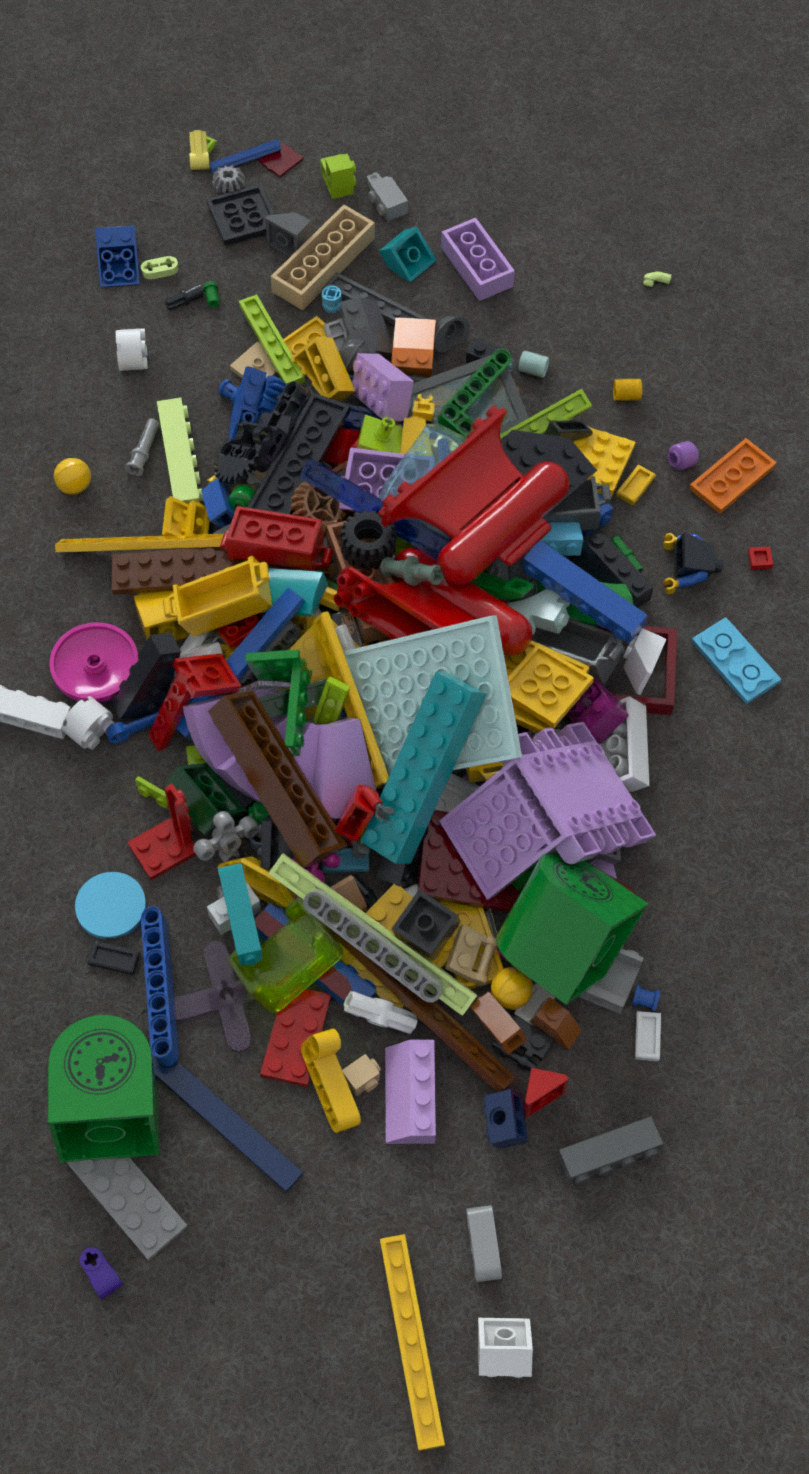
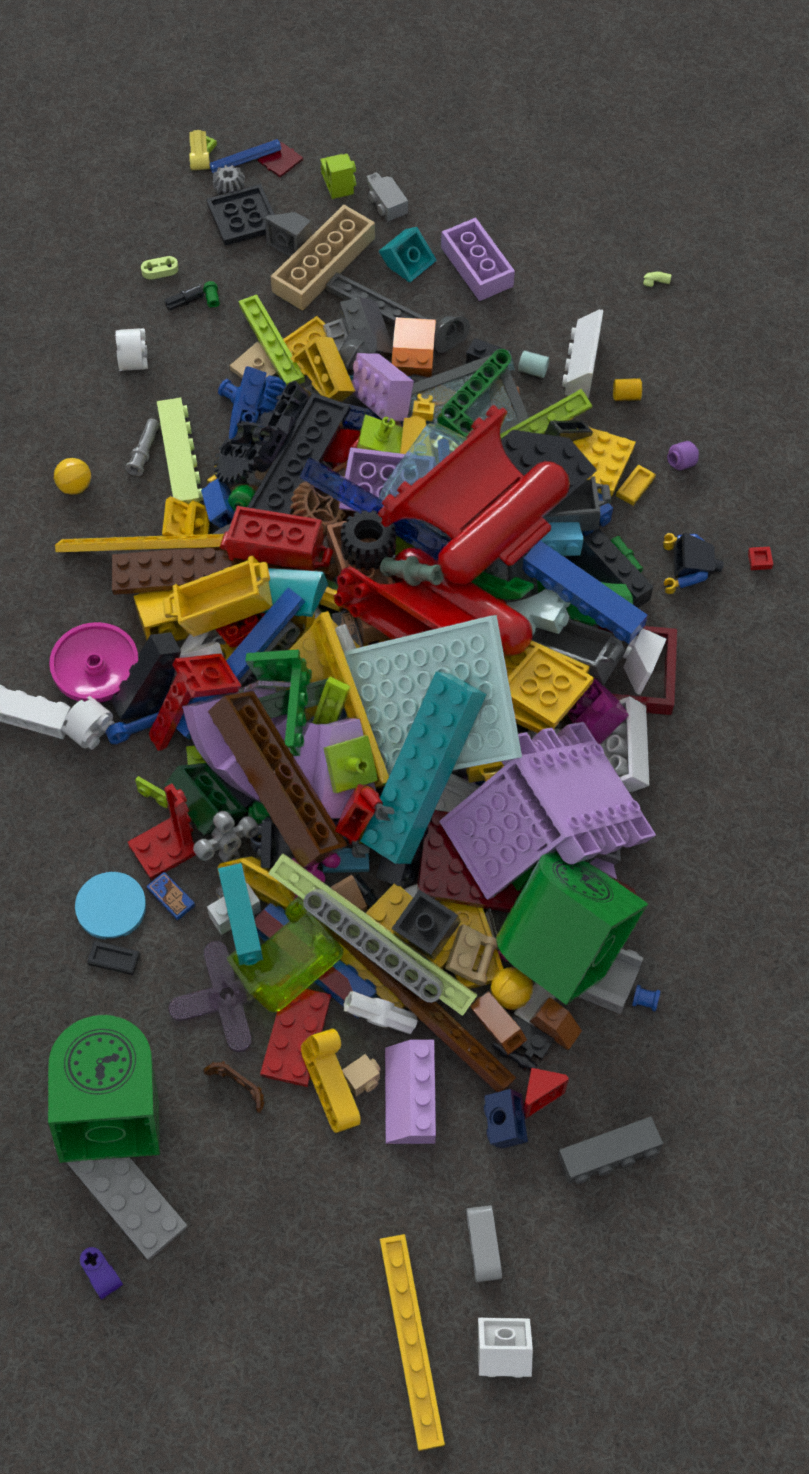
blue slope [95,225,140,287] -> none
blue beam [141,906,179,1066] -> none
dark blue tile [151,1050,303,1193] -> none
medium azure wheel [322,285,342,313] -> none
white tile [635,1011,661,1062] -> none
orange plate [689,438,777,514] -> none
medium azure piece [691,617,781,705] -> none
none -> tile [147,872,195,921]
none -> reddish brown piece [203,1061,265,1113]
none -> lime tile [323,735,378,793]
none -> white slope [562,309,603,398]

